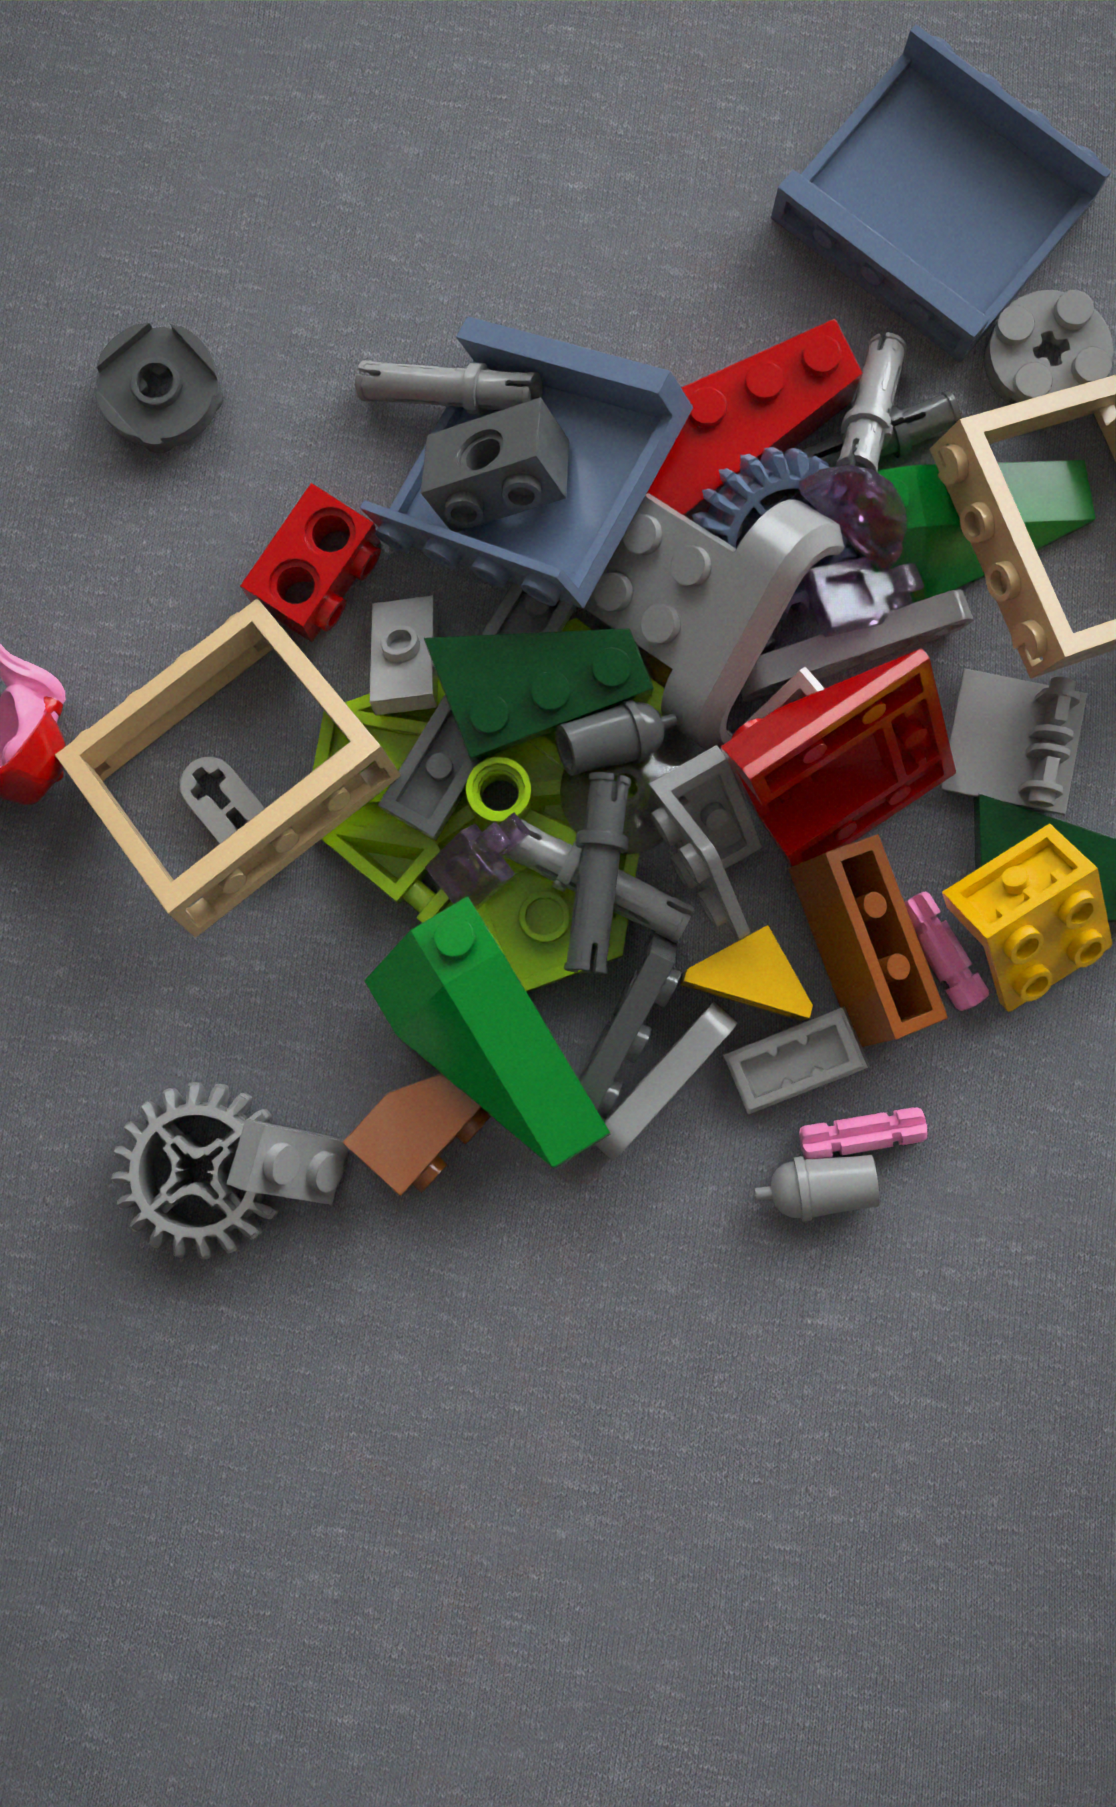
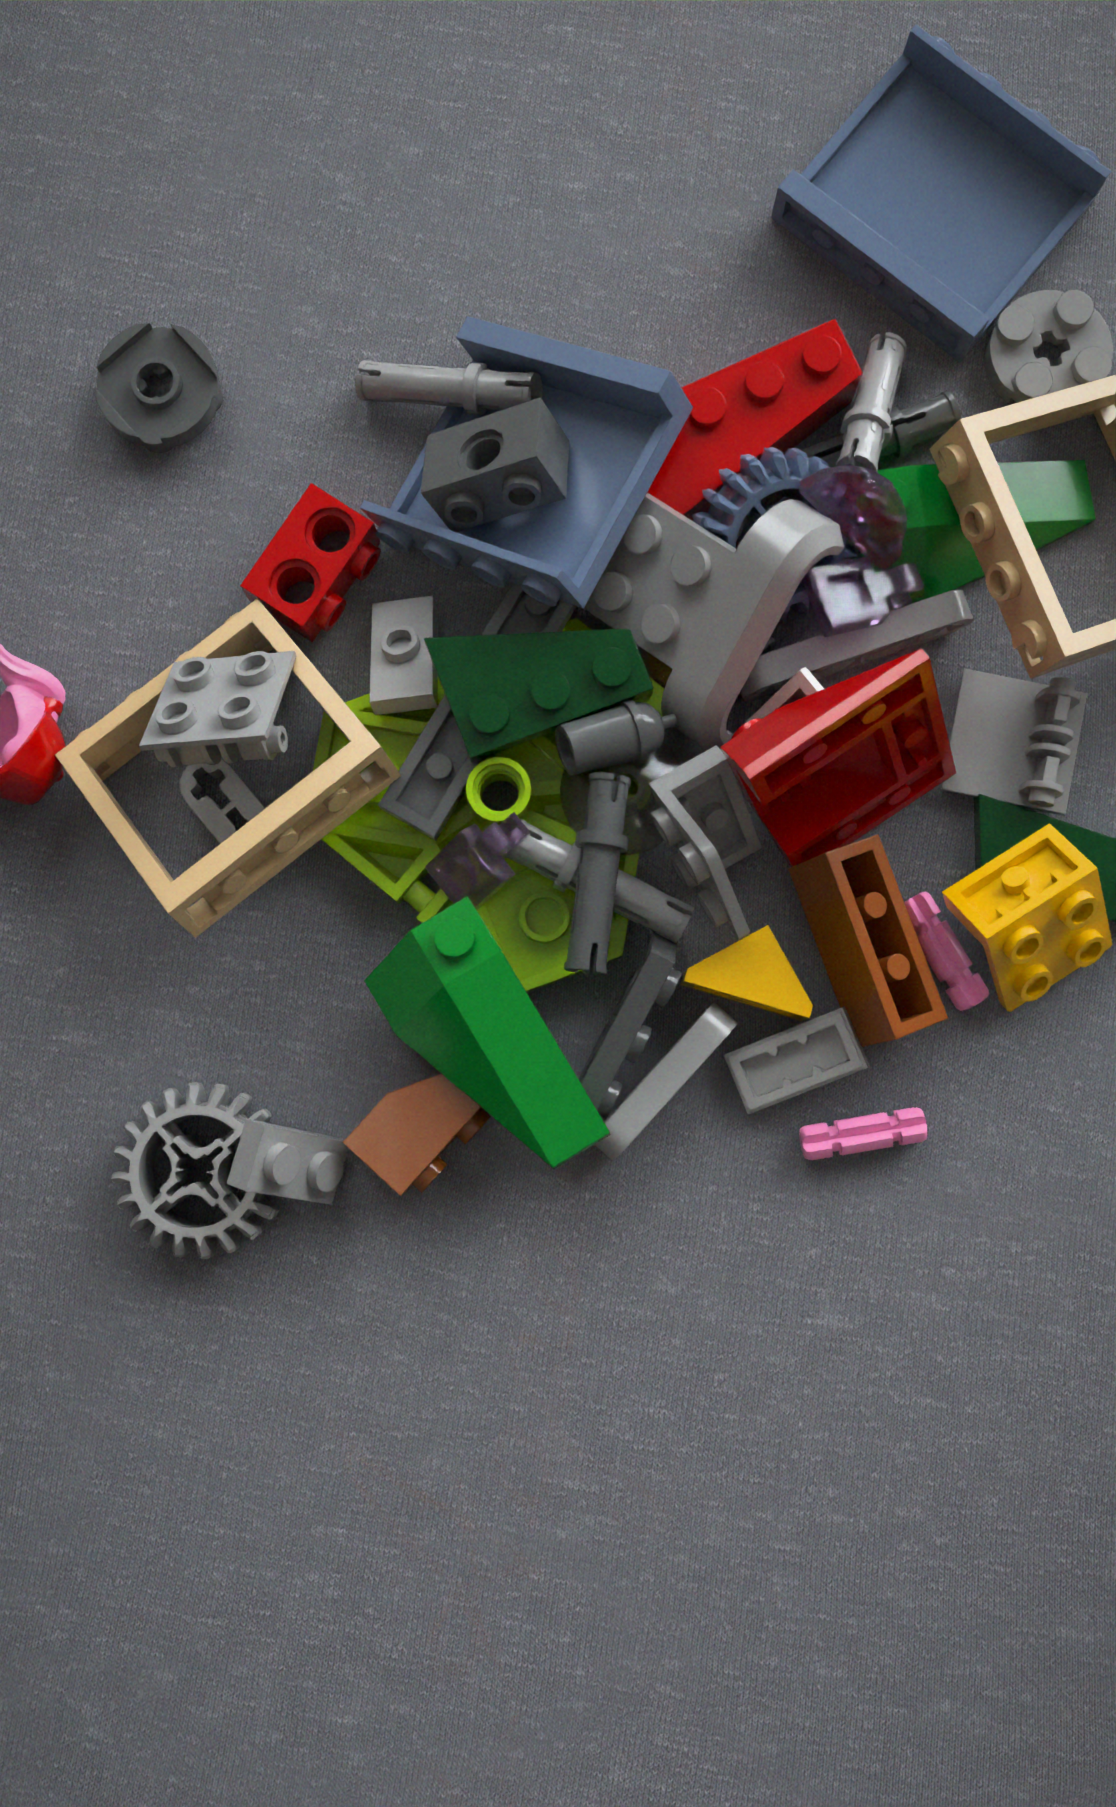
light grey piece [755,1155,880,1222] -> none
none -> light grey hinge [139,651,296,768]

